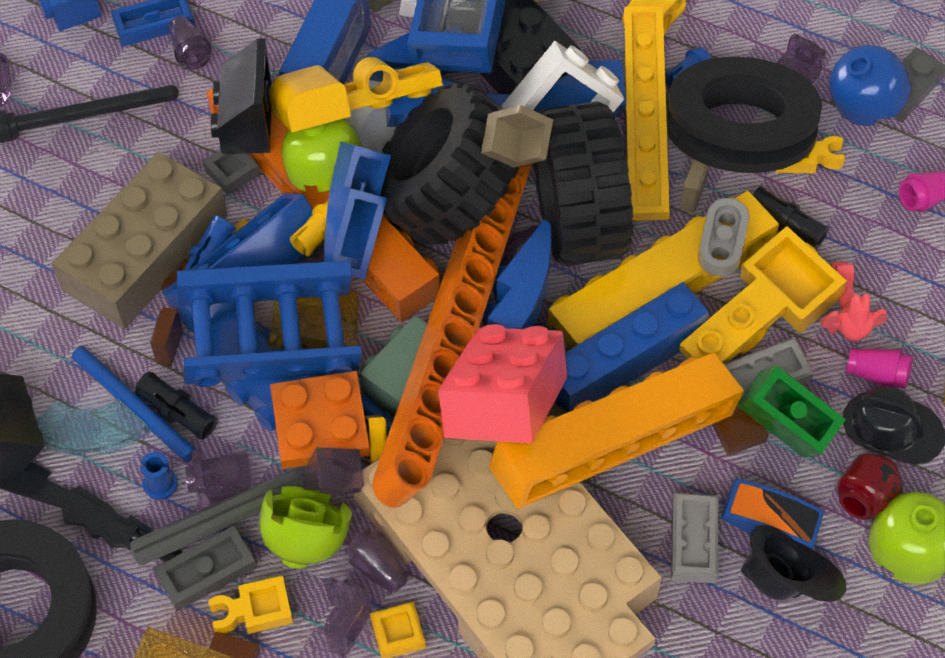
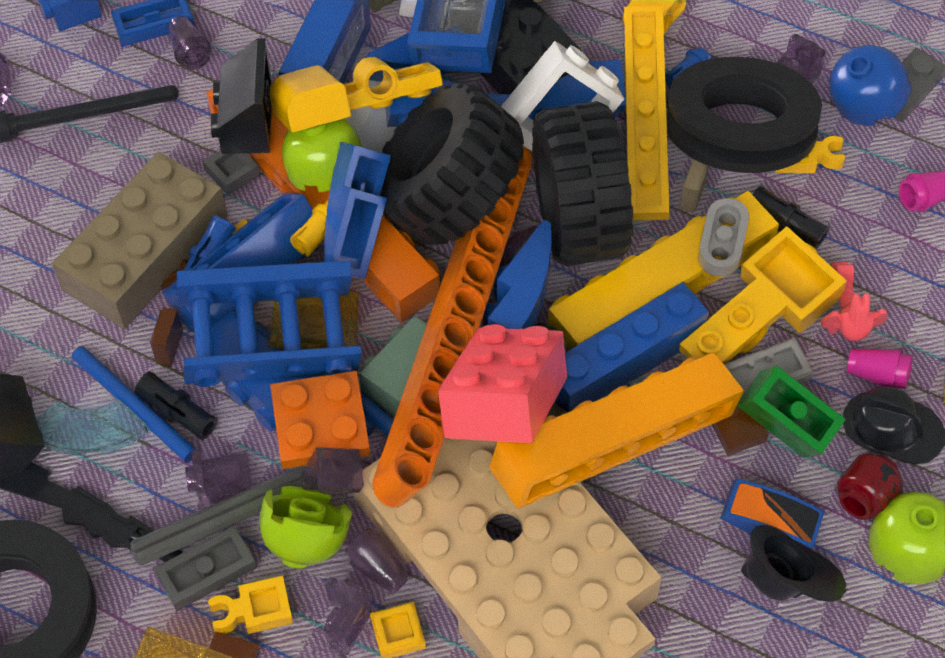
blue pin [140,452,178,500] -> none
yellow tile [363,415,387,462] -> none
dark tan panel [481,105,553,168] -> none
light grey plate [671,493,718,584] -> none

